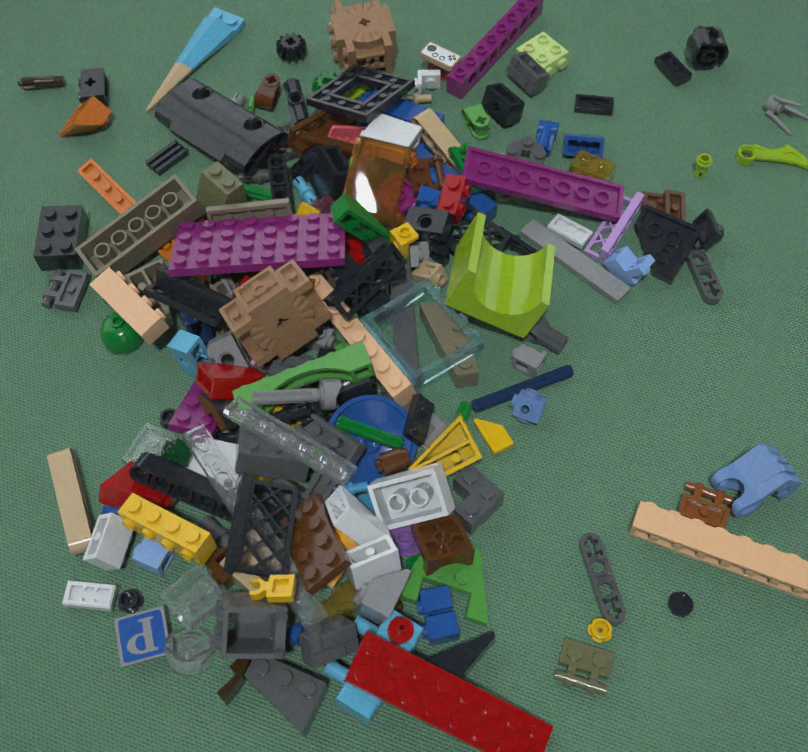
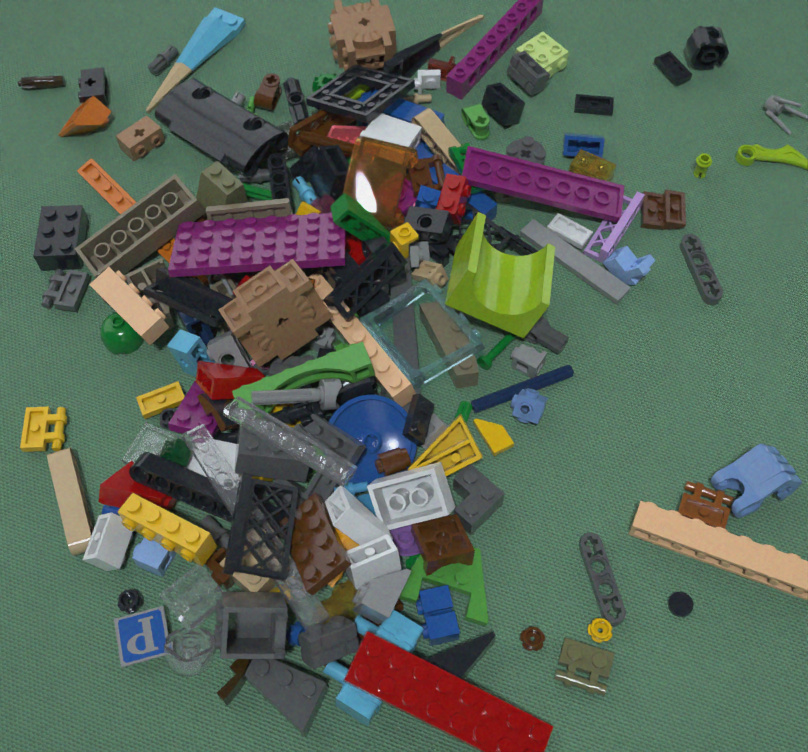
white plate [62,580,118,612] -> none
black tile [145,140,189,176] -> none
yellow plate [249,574,297,603] -> none
black gear [276,33,307,64] -> none
green axle [336,416,404,449] -> none
red tile [387,617,414,645] -> none
tile [420,42,462,72] -> none
blue piece [536,119,559,156] -> none
black plate [636,204,703,284] -> none
black tile [692,208,724,250] -> none
none -> yellow plate [20,406,68,452]
none -> medium nougat brick [116,115,165,161]
none -> yellow plate [136,381,185,419]
none -> dark grey axle [148,45,179,74]
none -> black plate [383,15,485,78]
none -> green bar [477,332,517,370]
none -> reddish brown plate [520,627,545,651]

